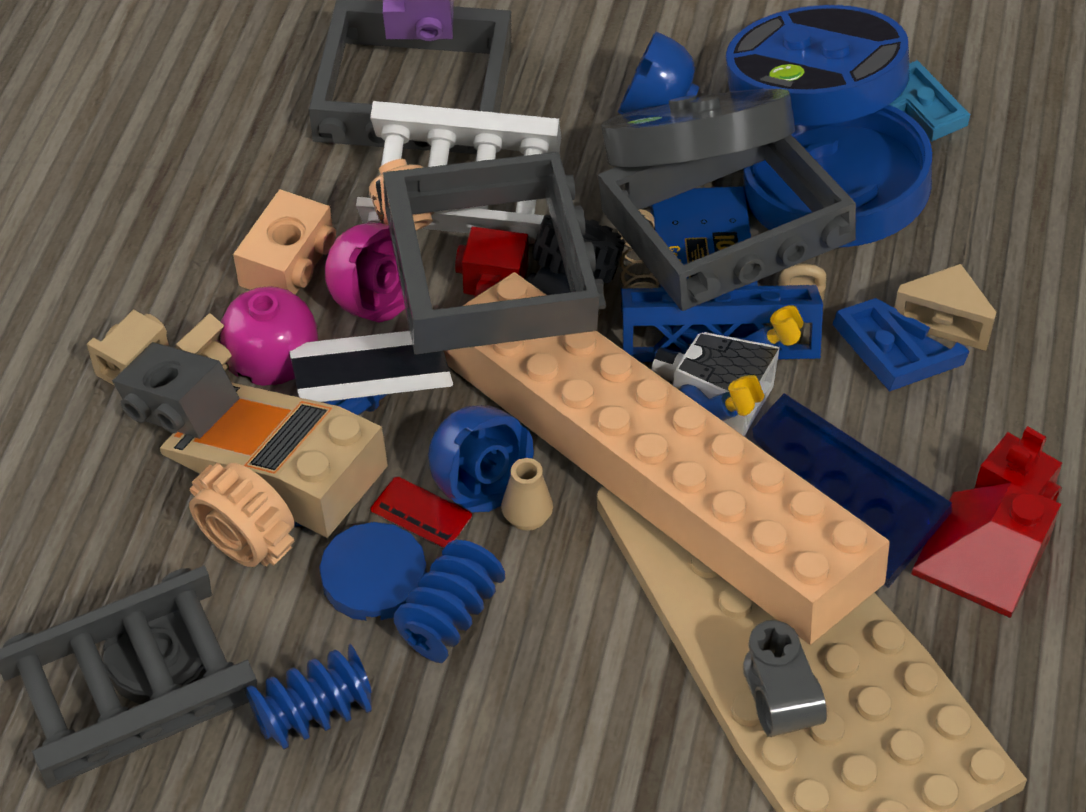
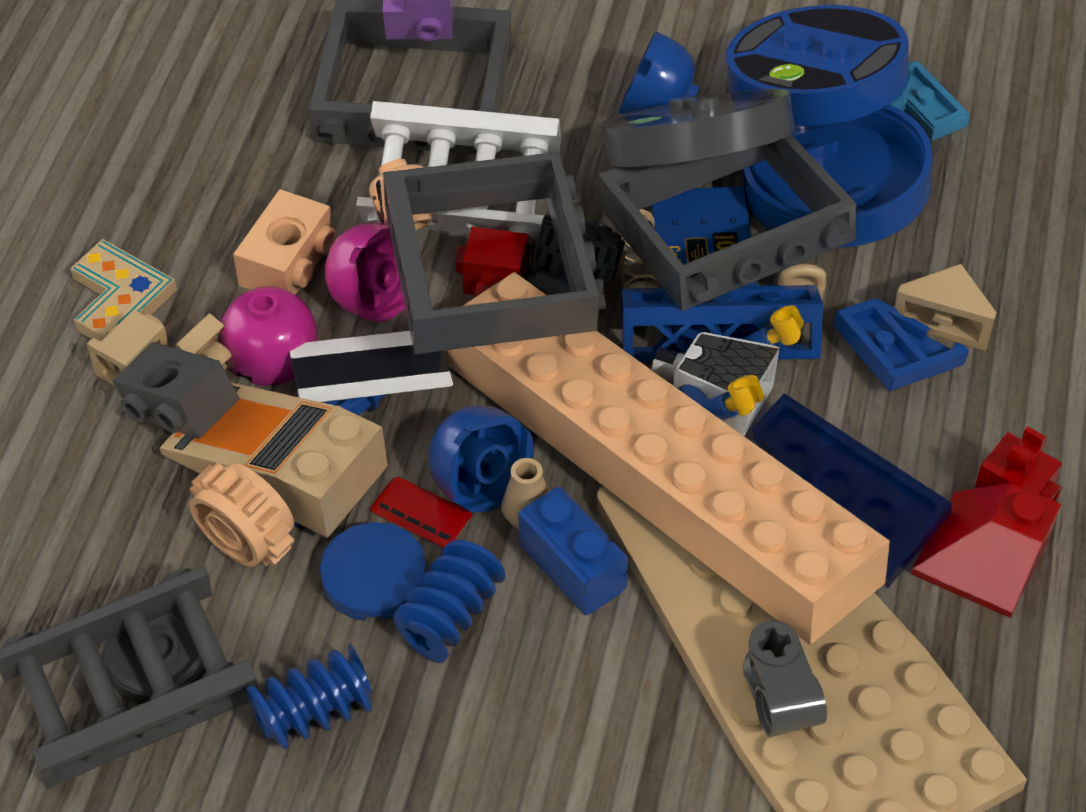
none -> tan tile [70,239,177,341]
none -> blue brick [518,486,628,616]

